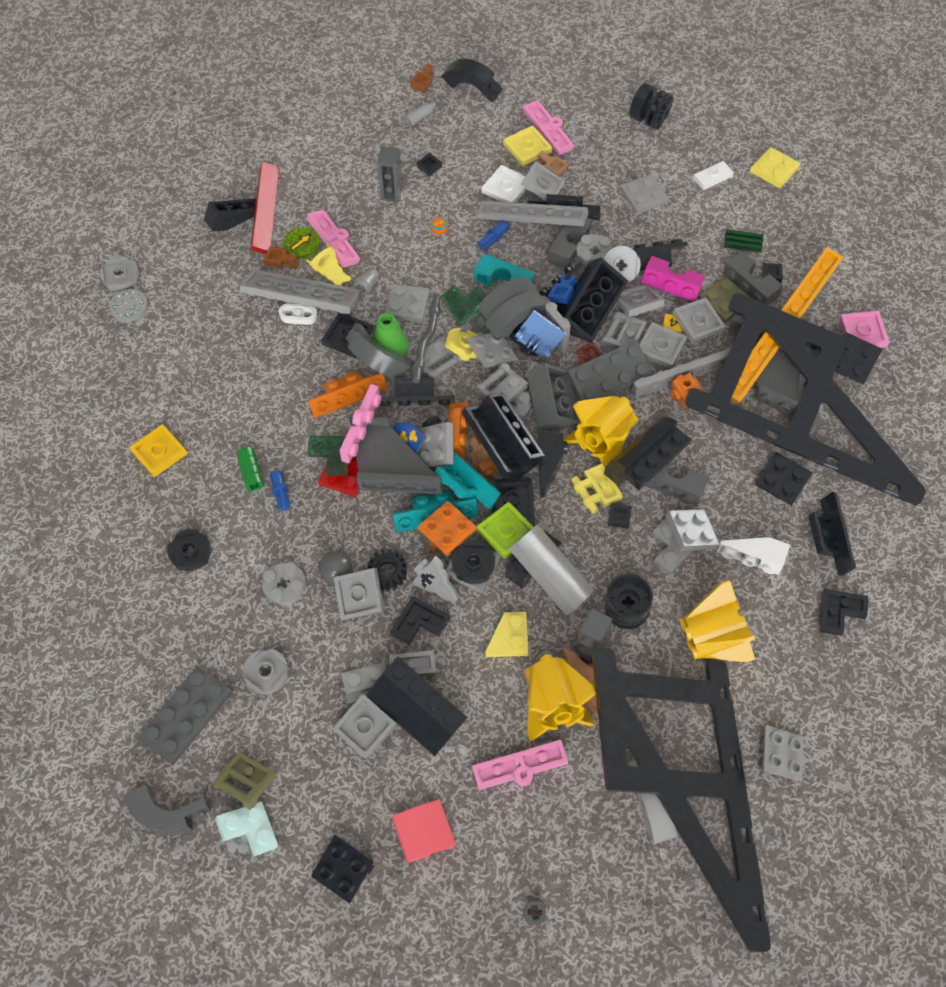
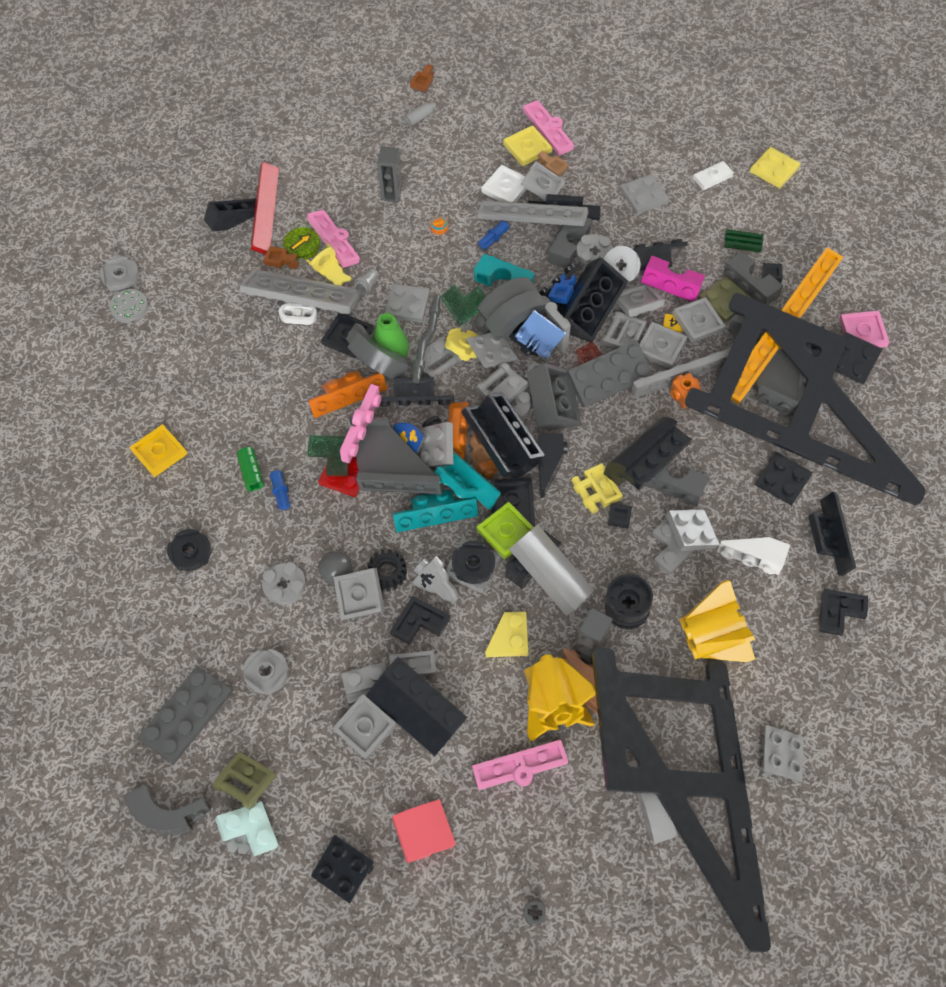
black plate [417,153,442,177] -> none
orange bracket [418,501,477,556] -> none
black arch [441,59,503,102] -> none
yellow brick [563,396,638,468] -> none
black wheel [629,83,674,130] -> none

